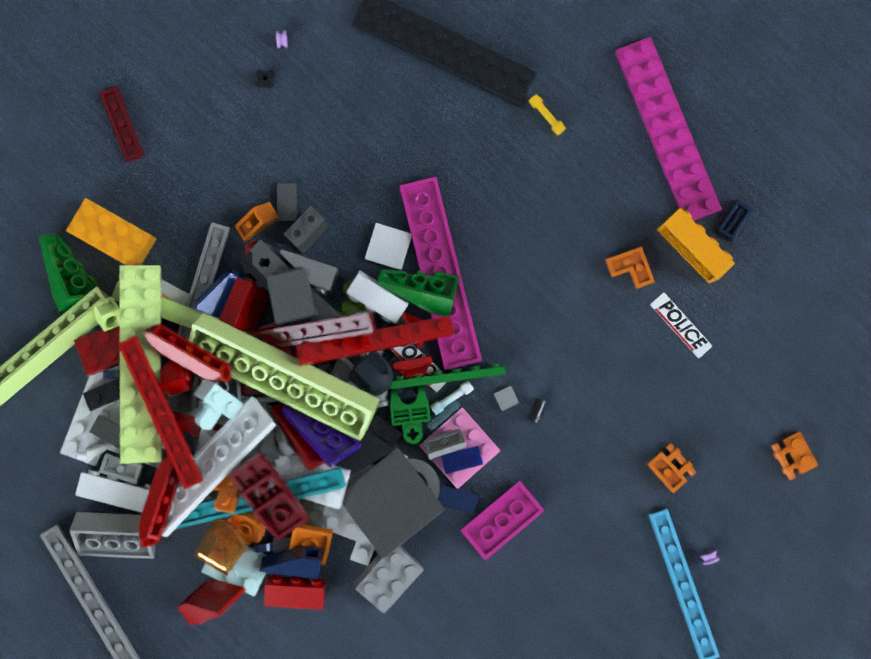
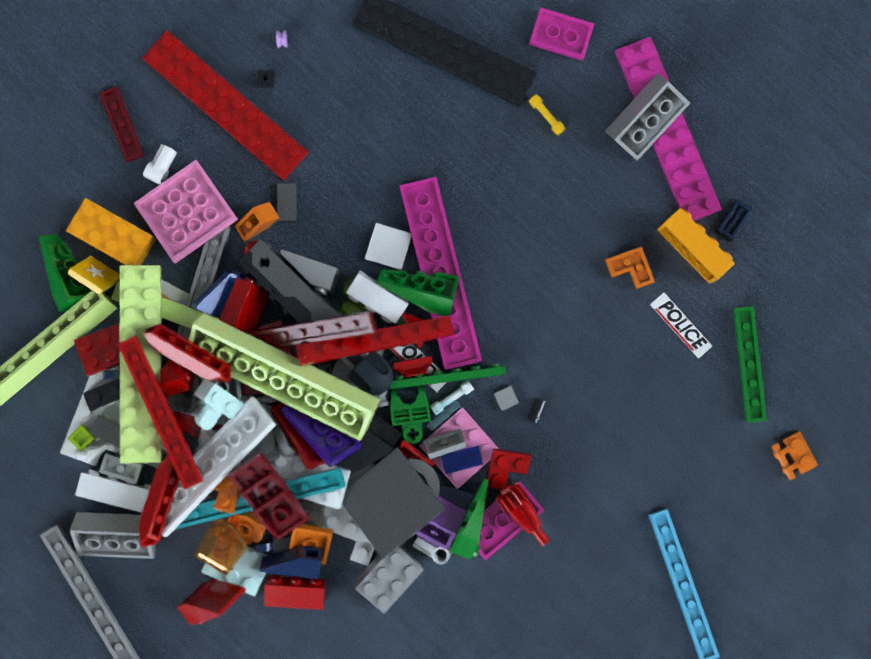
yellowish green brick [93,296,120,332] -> none
dark grey panel [267,266,319,325] -> none
dark grey panel [284,206,329,254] -> none
orange plate [647,443,696,493] -> none
lavender bush [700,550,720,565] -> none
none -> yellow tile [68,256,120,295]
none -> lime tile [68,424,96,452]
none -> bright pink plate [134,160,238,264]
none -> red plate [142,30,309,181]
none -> white piece [143,144,177,185]
none -> red slope [398,439,435,467]
none -> white piece [413,536,452,564]
none -> medium lavender slope [416,496,467,551]
none -> green wedge [449,478,488,560]
none -> red plate [486,448,531,489]
none -> red piece [495,482,550,547]
none -> dark pink plate [529,7,594,61]
none -> light grey slope [605,73,690,161]
none -> green plate [733,306,767,423]

